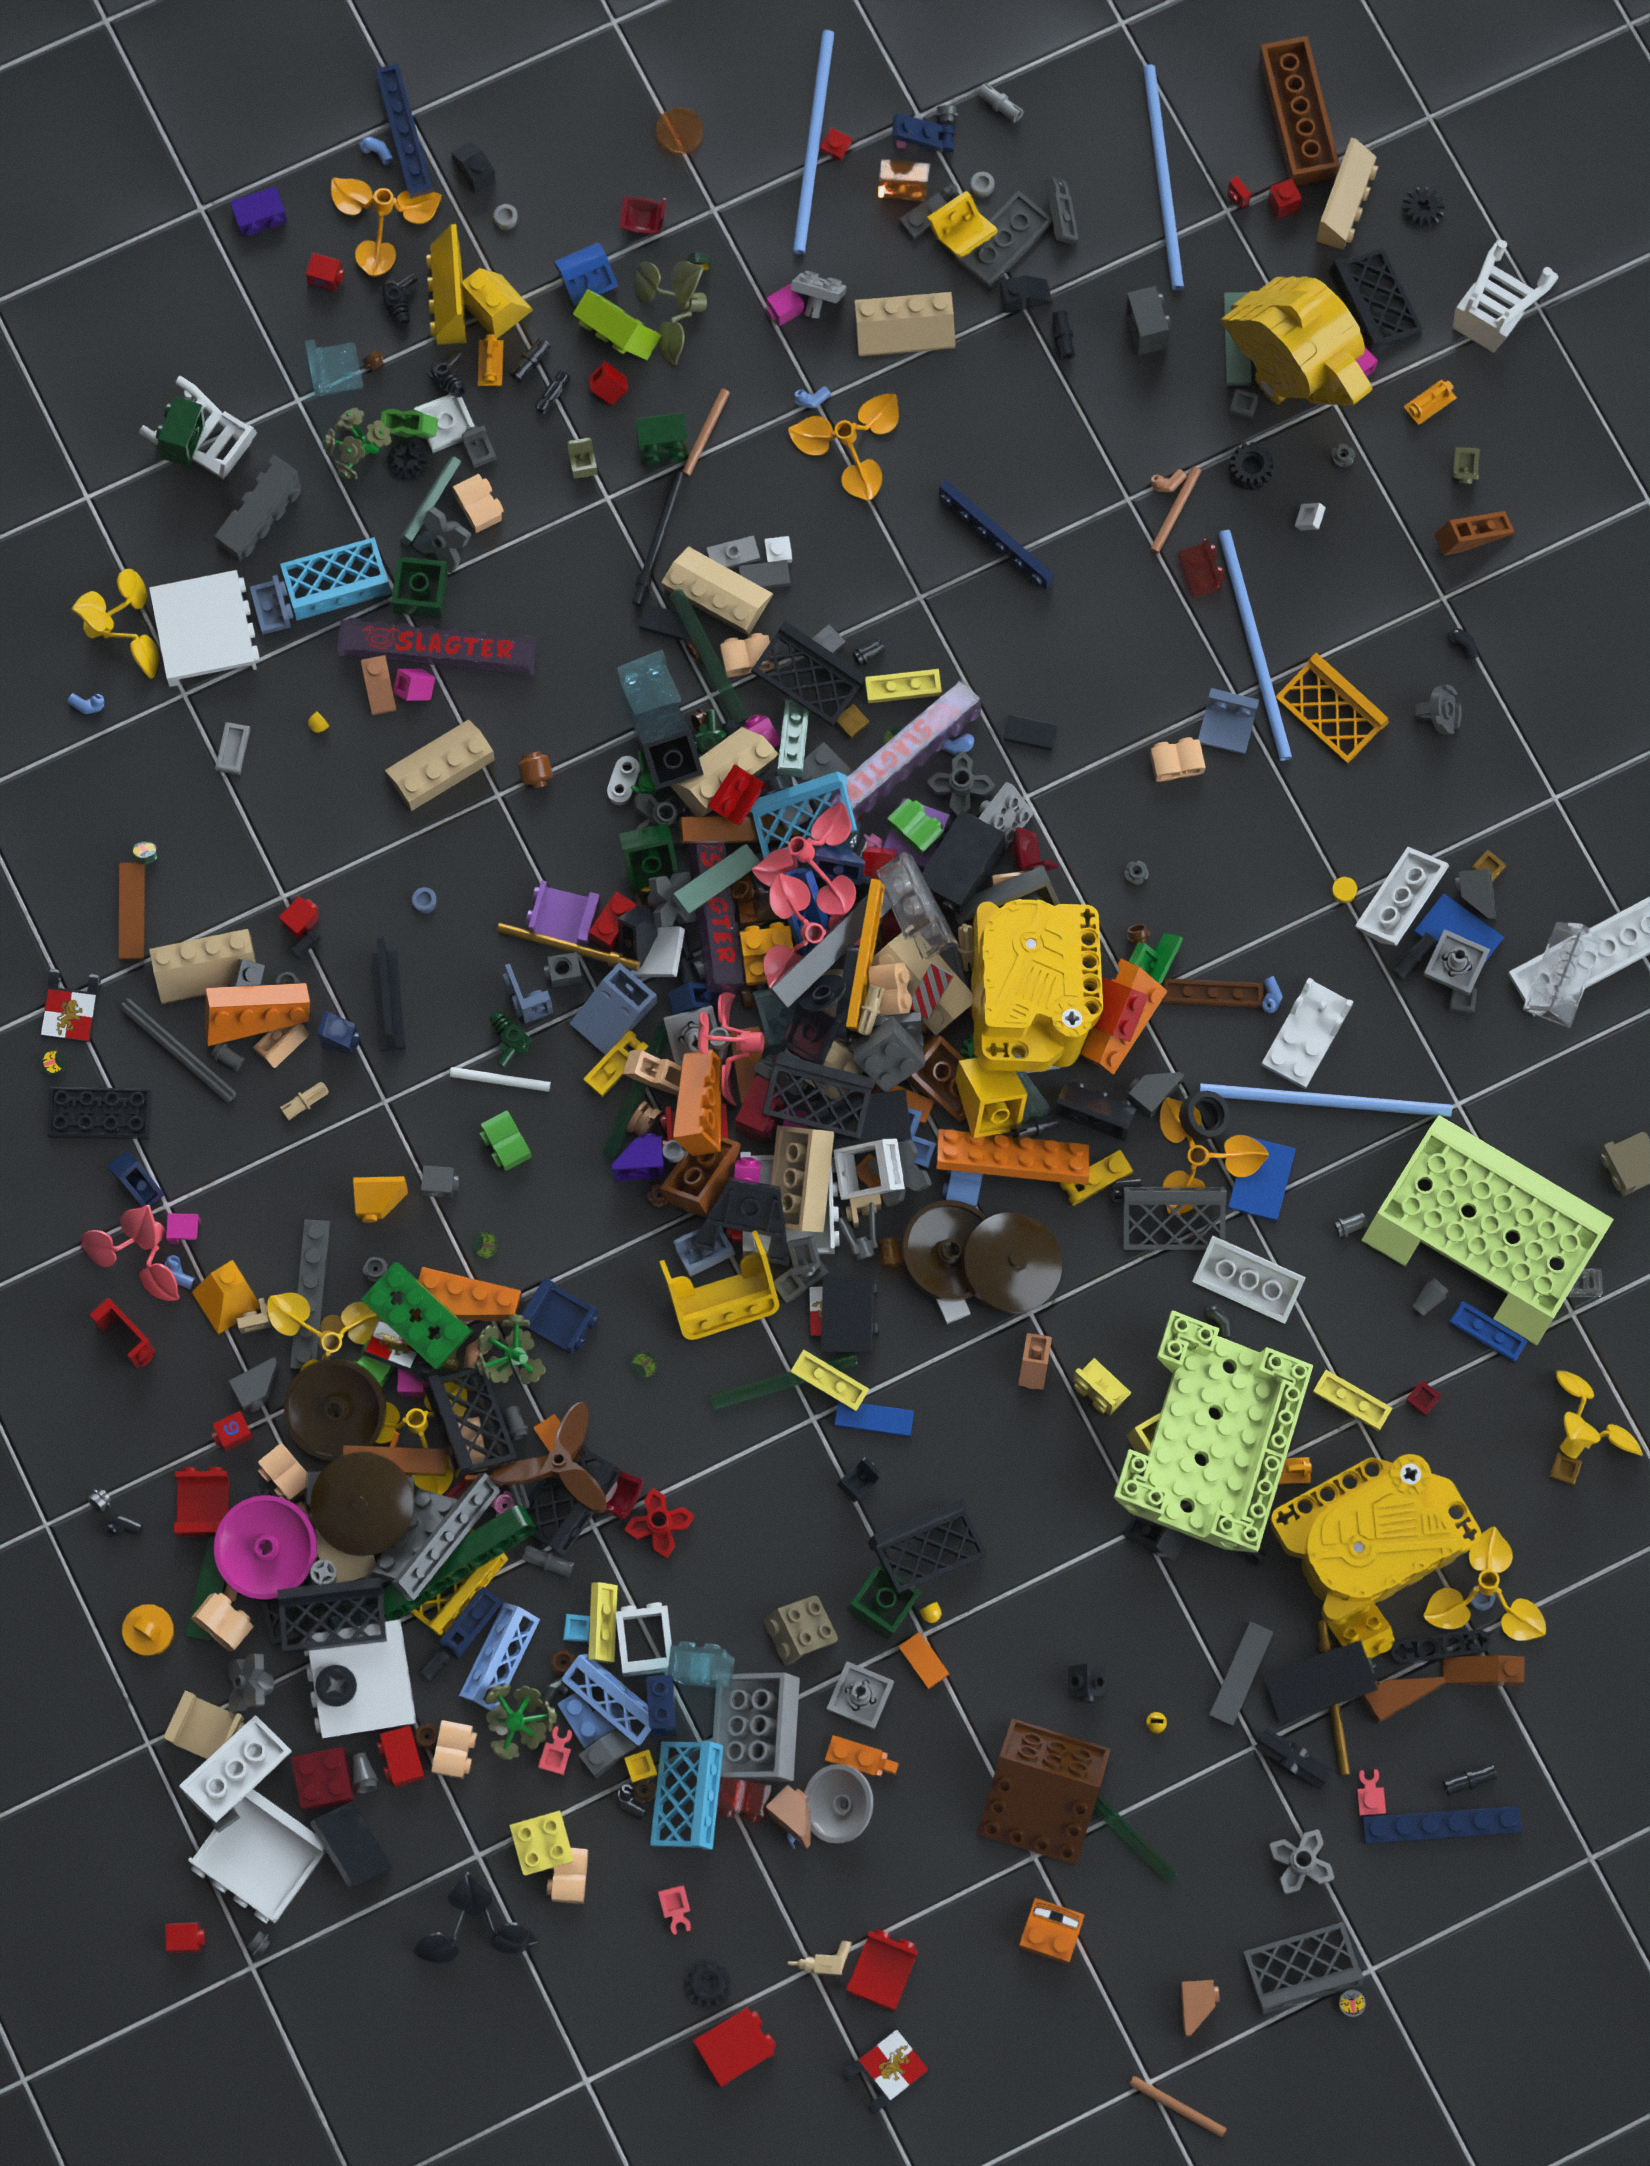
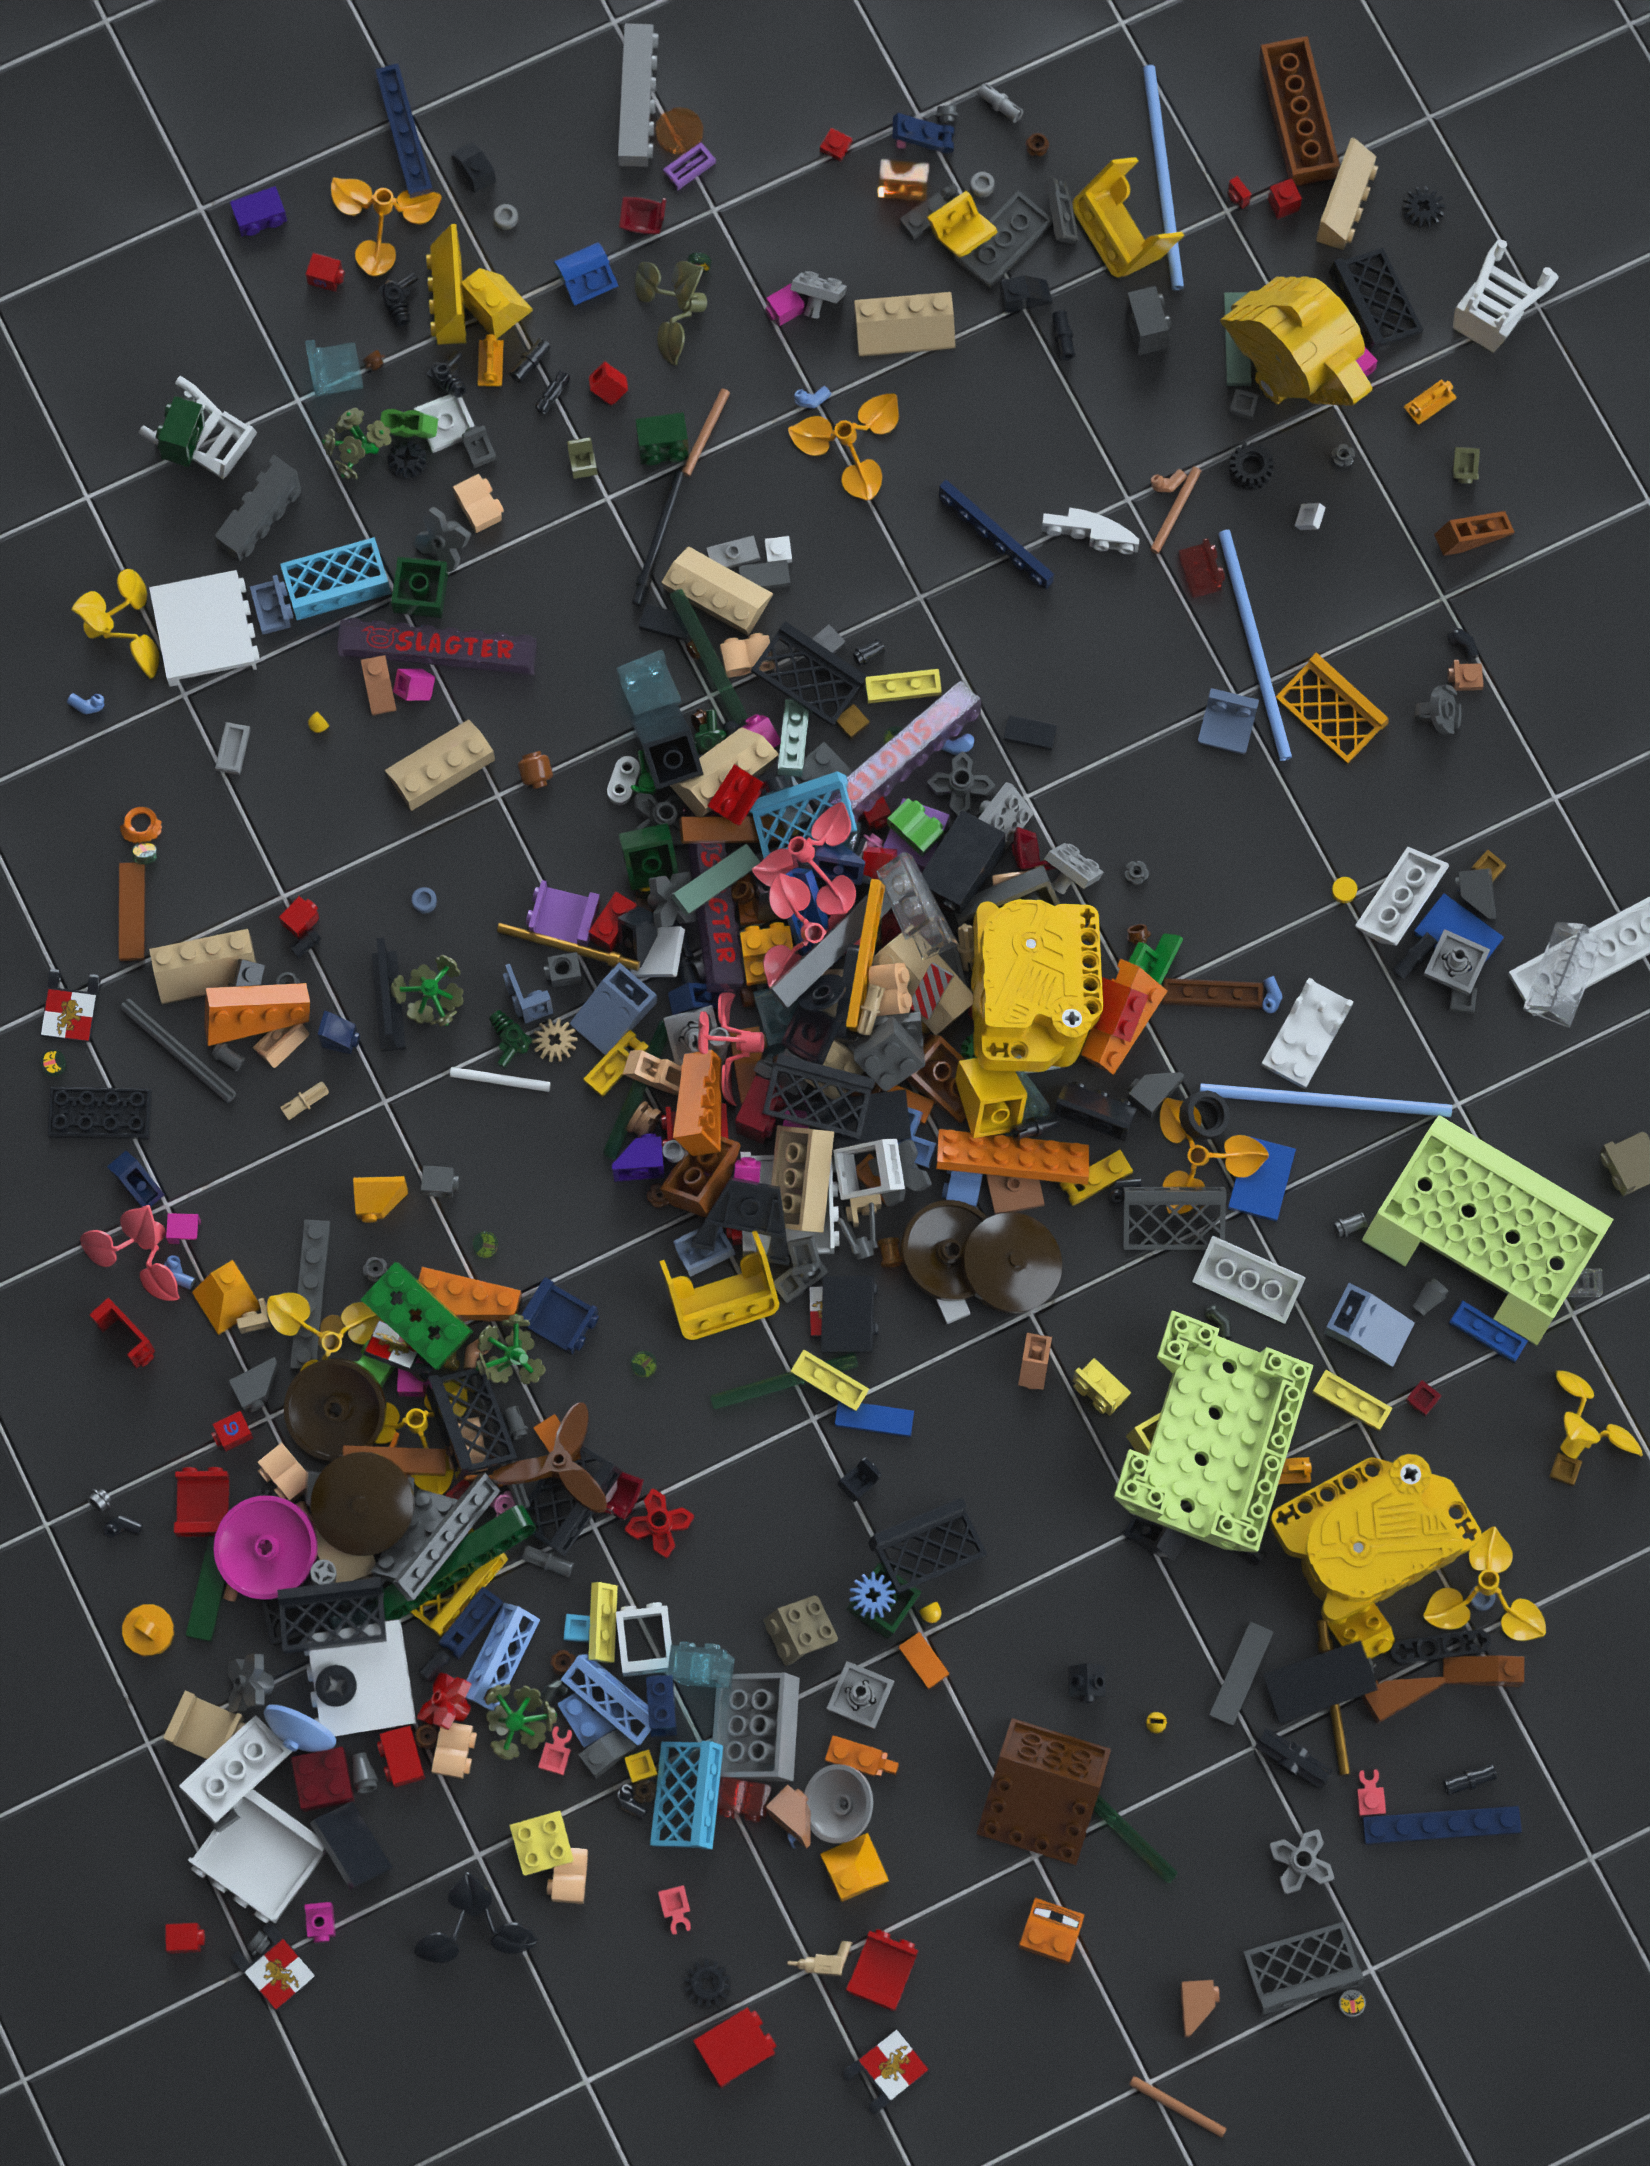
light nougat brick [191,1593,254,1651] -> none
medium blue arm [359,137,393,165] -> none
sand green tile [400,457,461,546] -> none
bright green brick [479,1110,532,1171] -> none
lime wedge [573,289,662,360] -> none
light blue piece [793,30,834,254] -> none
light nougat brick [1150,737,1206,782] -> none
none -> orange piece [120,807,162,843]
none -> flag [231,1923,316,2011]
none -> light blue dish [264,1705,336,1752]
none -> dark pink brick [305,1902,335,1943]
none -> olive plant [391,955,463,1027]
none -> red plant [417,1672,472,1730]
none -> tan gear [532,1018,578,1062]
none -> light grey brick [618,24,658,167]
none -> medium lavender tile [663,143,716,190]
none -> light orange slope [820,1833,889,1902]
none -> medium blue gear [849,1572,896,1619]
none -> red brick [856,787,891,830]
none -> nougat plate [986,1174,1045,1215]
none -> reddish brown plate [1025,133,1049,156]
none -> white slope [1042,507,1140,554]
none -> light grey plate [1044,843,1104,894]
none -> yellow windscreen [1073,157,1184,277]
none -> slope [1324,1283,1415,1368]
none -> nougat bracket [1447,660,1483,691]

